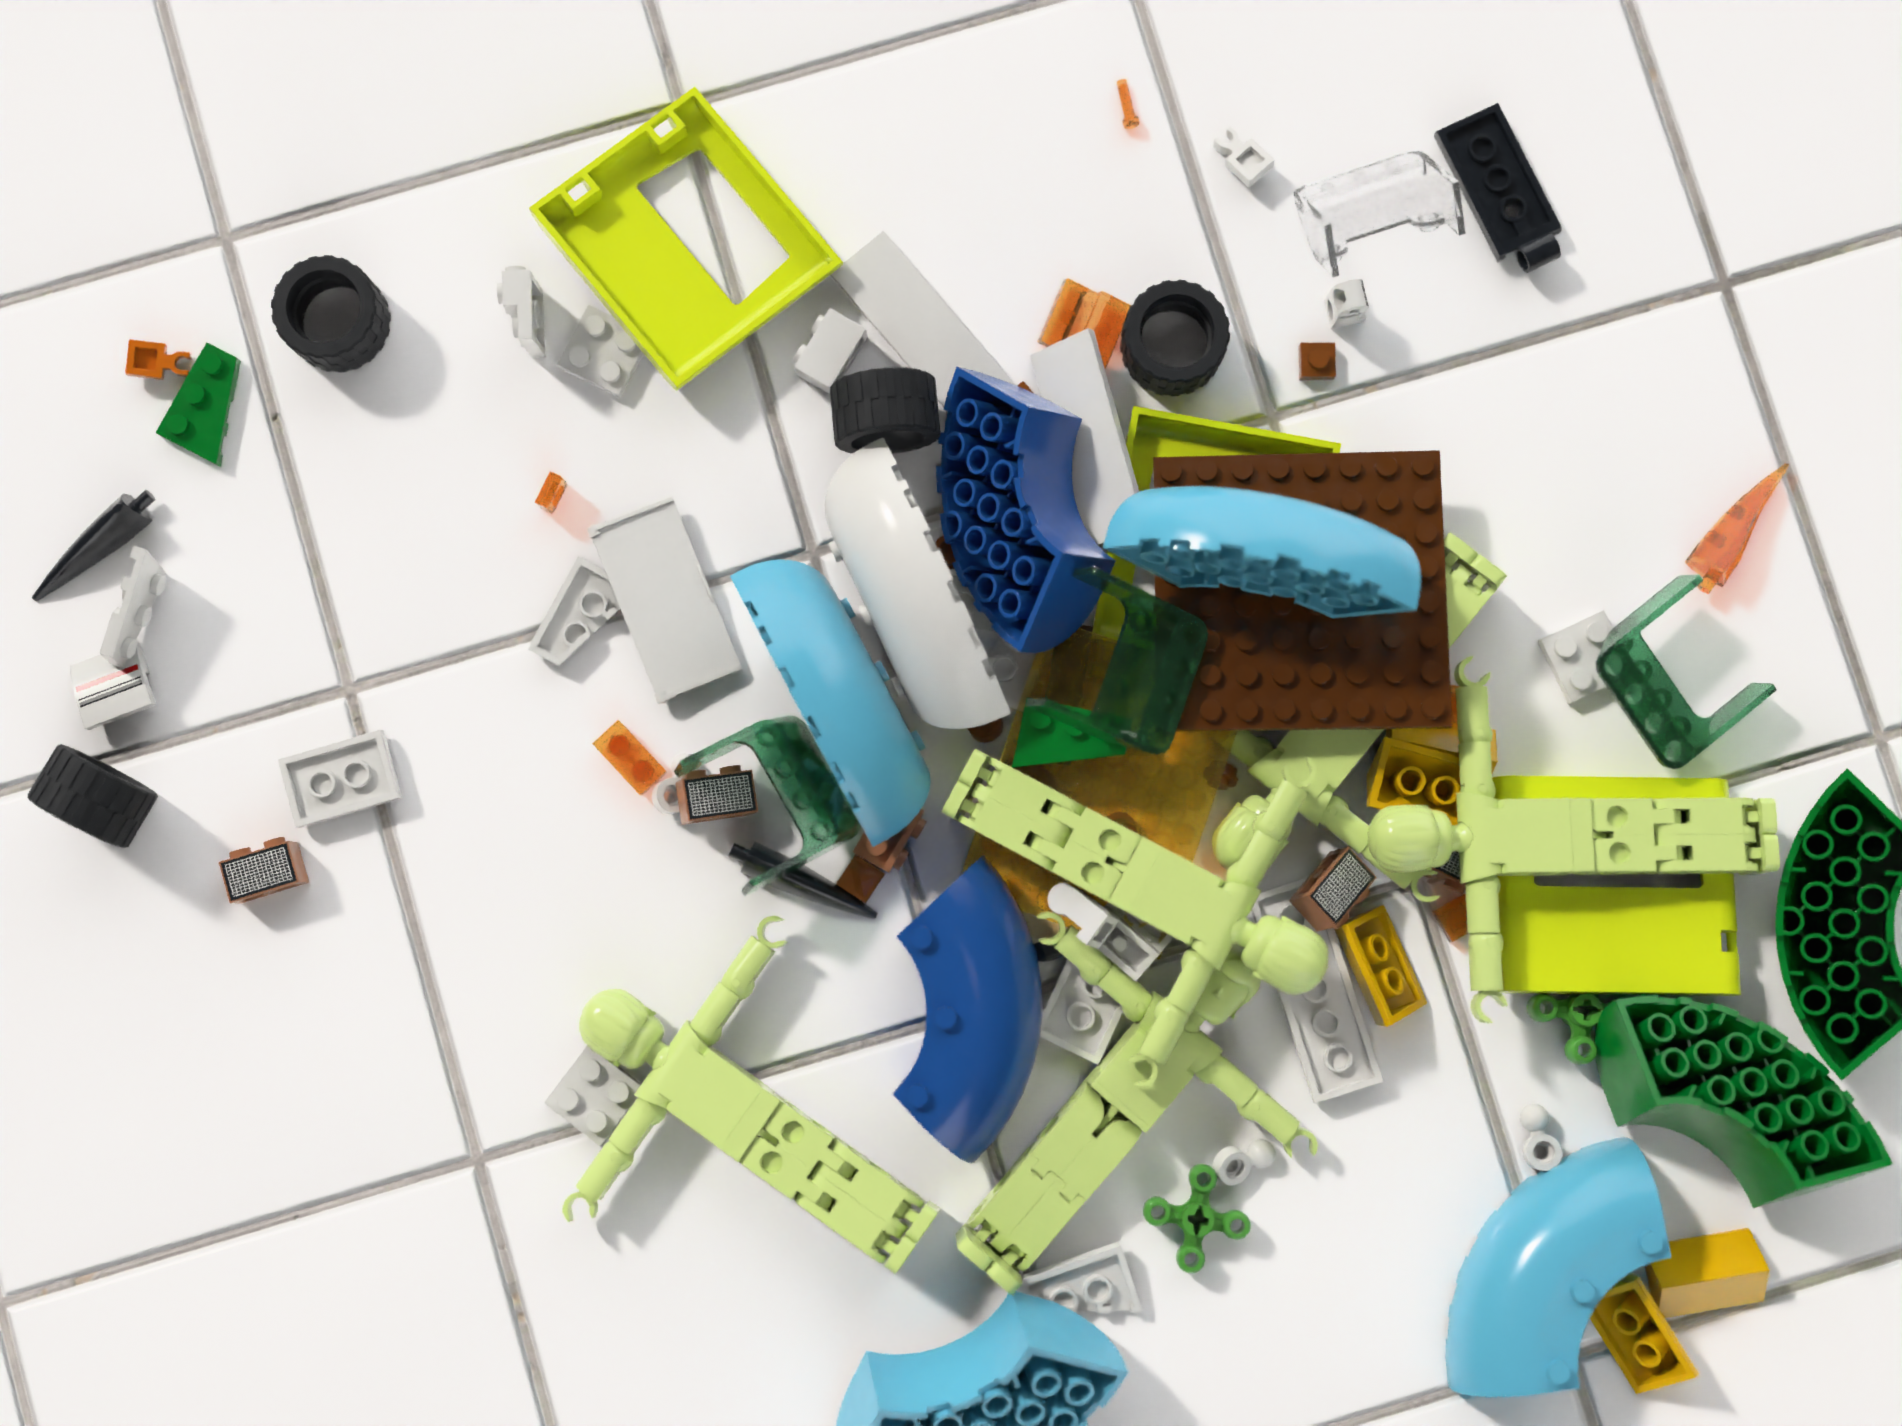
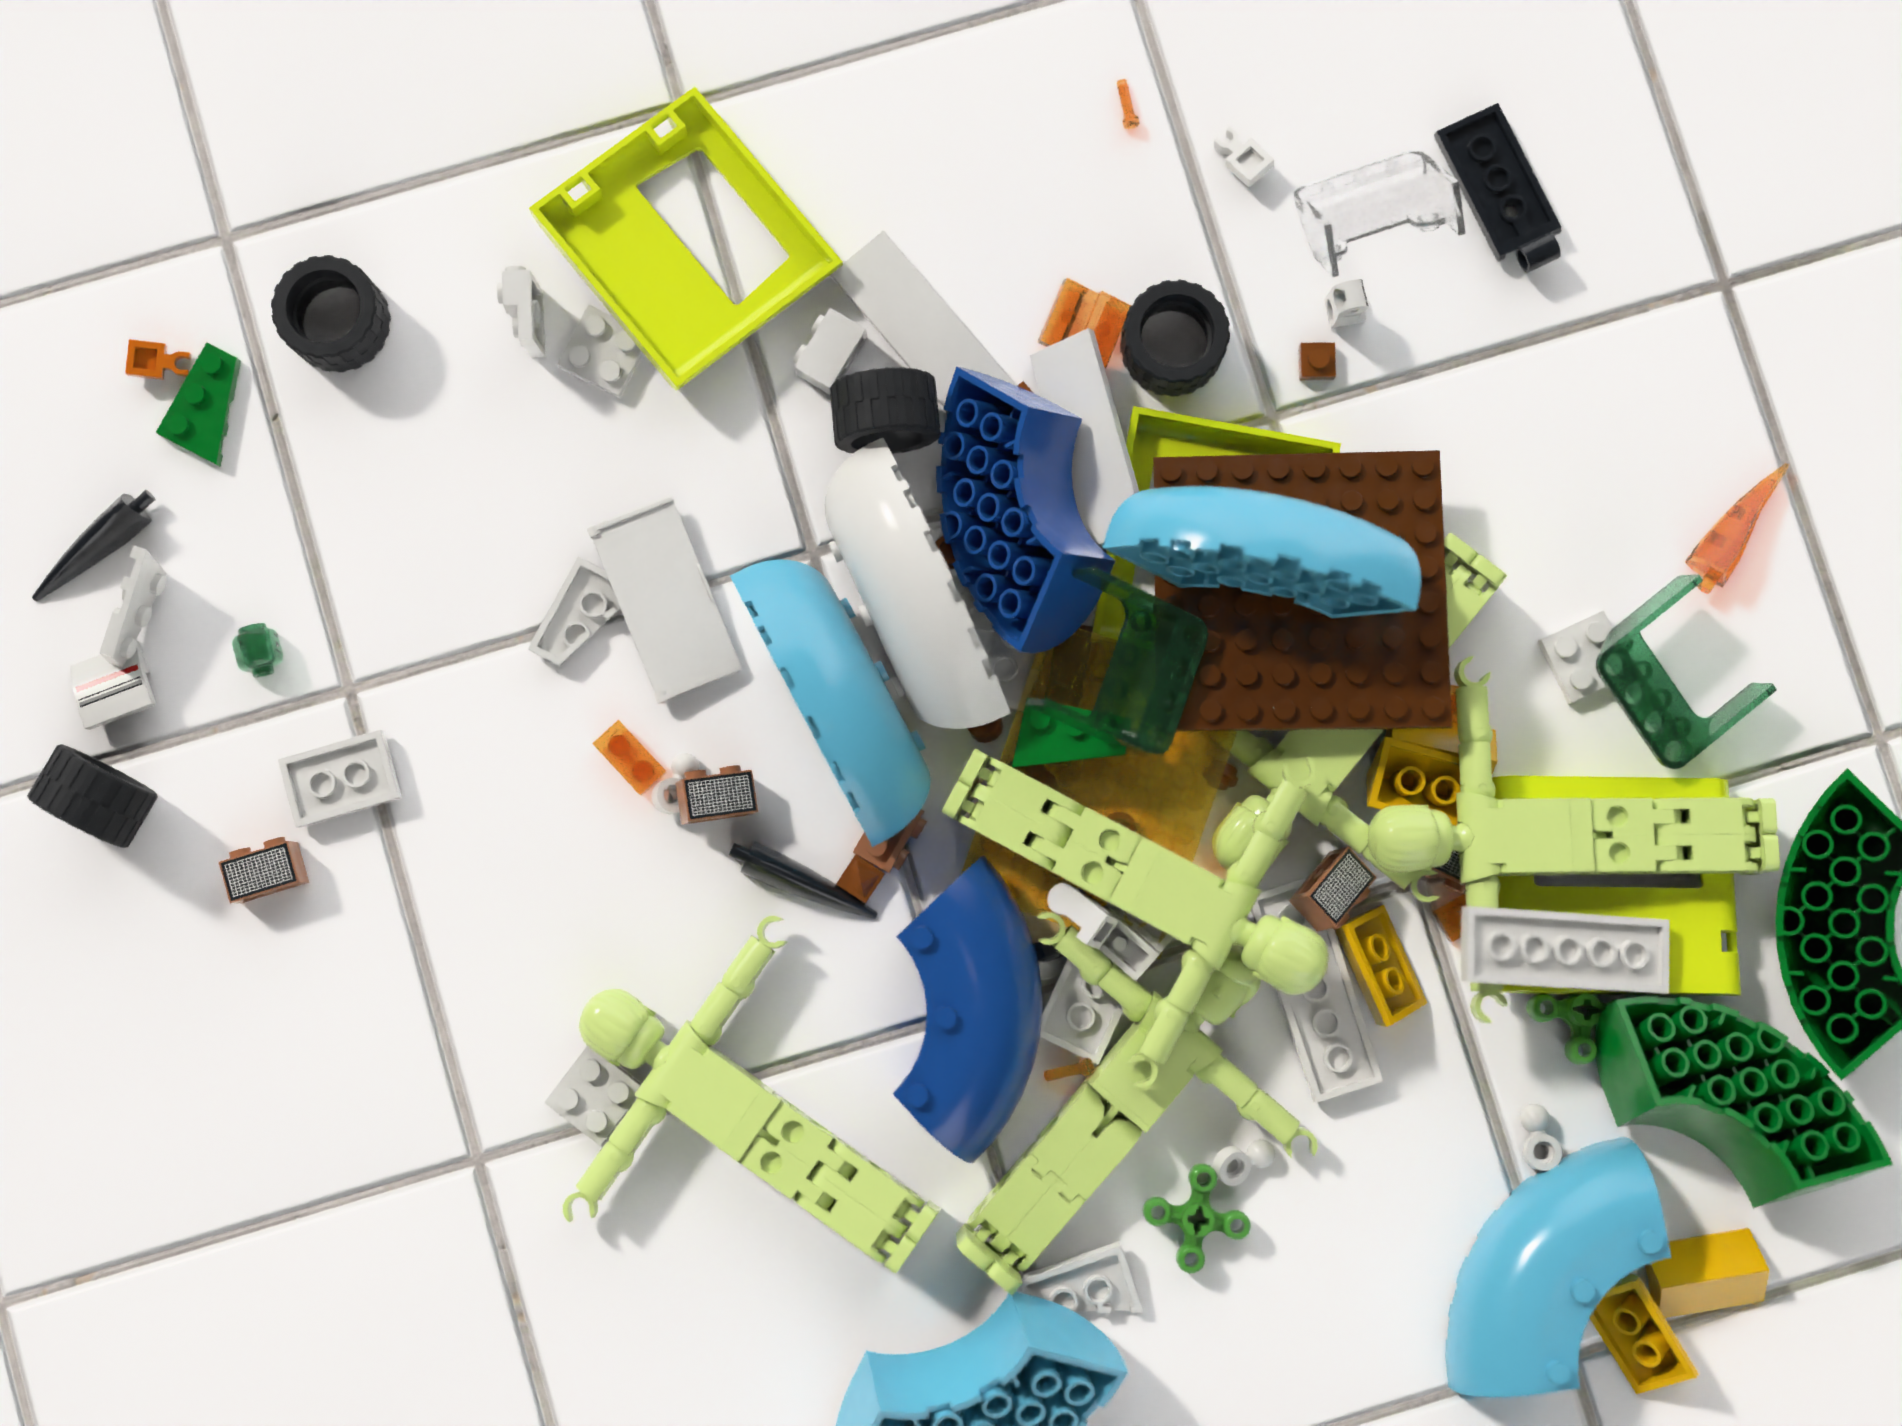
clear orange tile [535,471,568,514] -> none
clear green windscreen [674,715,860,896] -> none
none -> clear green head [232,623,284,678]
none -> clear orange piece [1044,1057,1094,1082]
none -> white plate [1460,906,1669,994]

